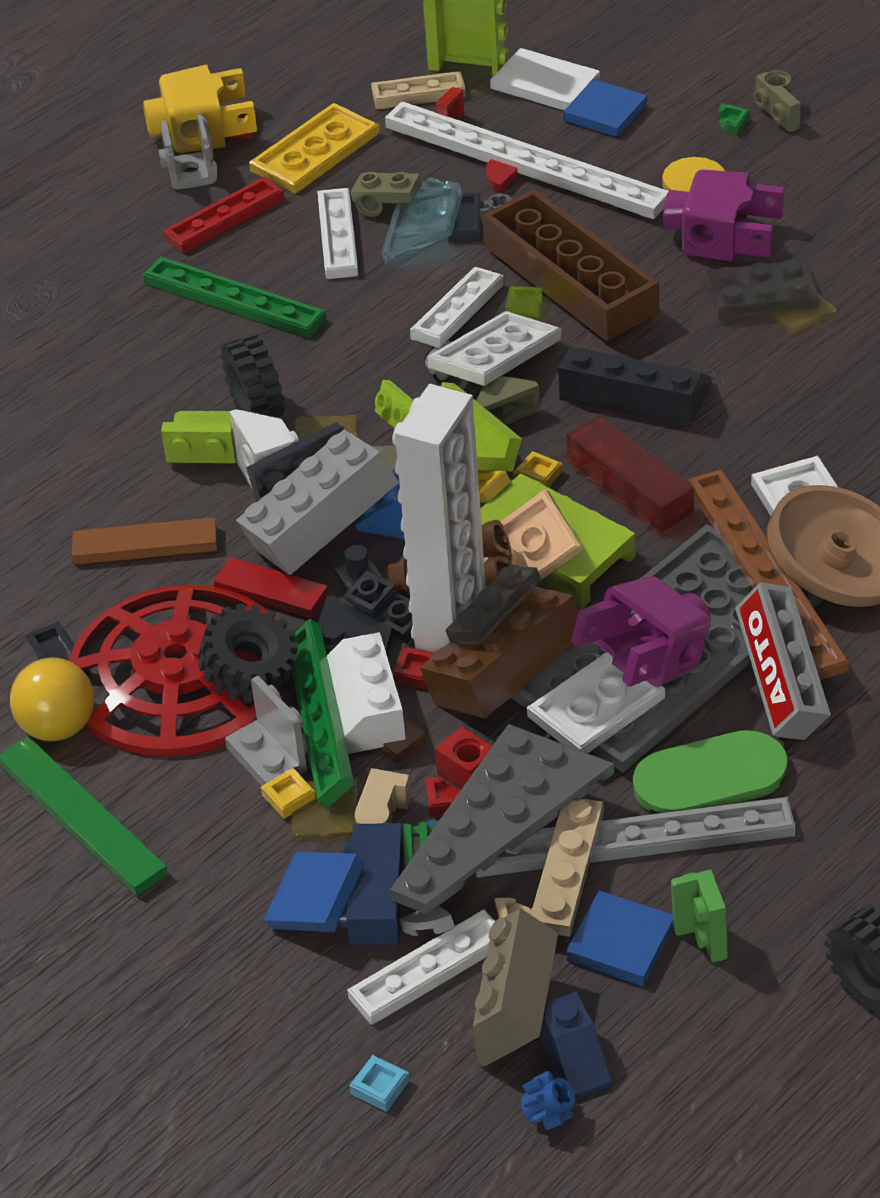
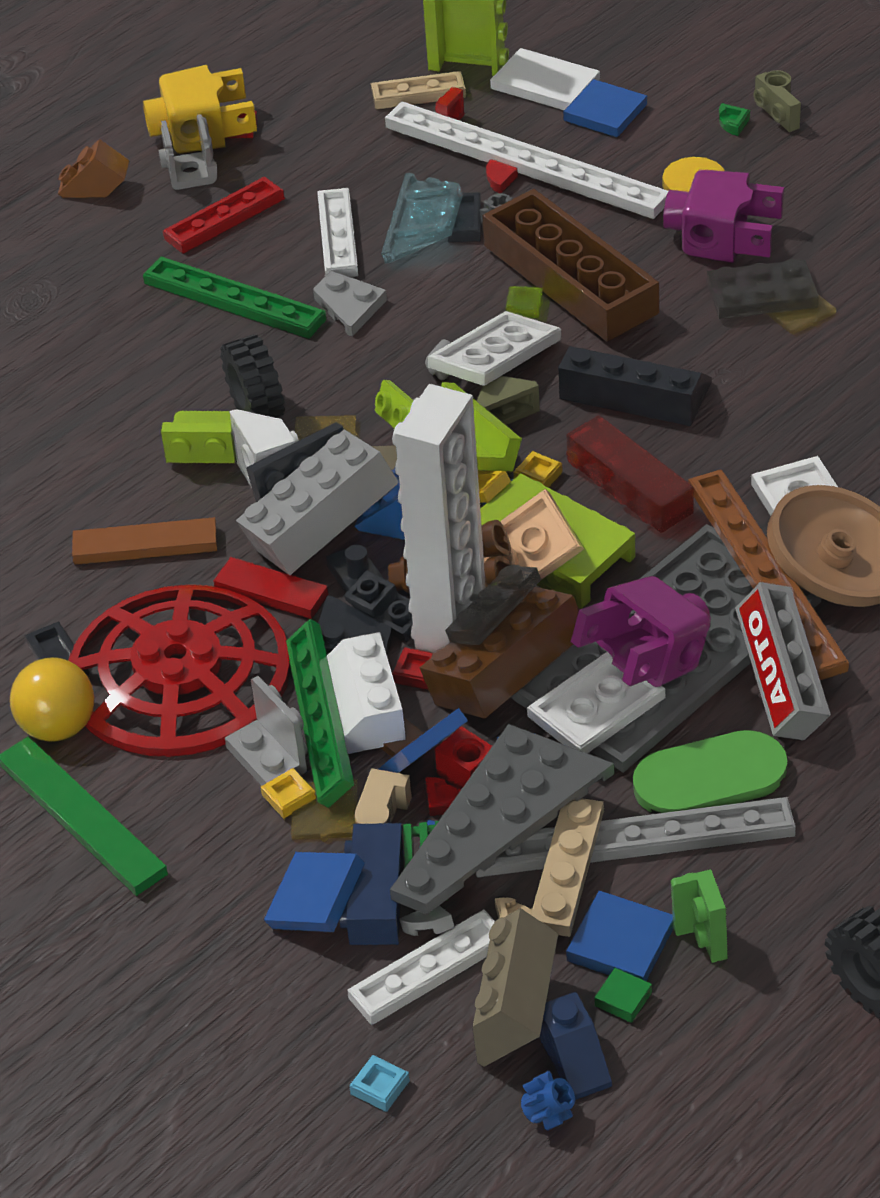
black tyre [198,604,298,703] -> none
yellow tile [249,103,380,194] -> none
olive plate [351,172,422,217] -> none
white tile [410,267,504,348] -> none
none -> dark orange slope [58,139,129,198]
none -> light grey wing [313,271,387,337]
none -> blue tile [378,708,468,773]
none -> green tile [594,968,652,1023]

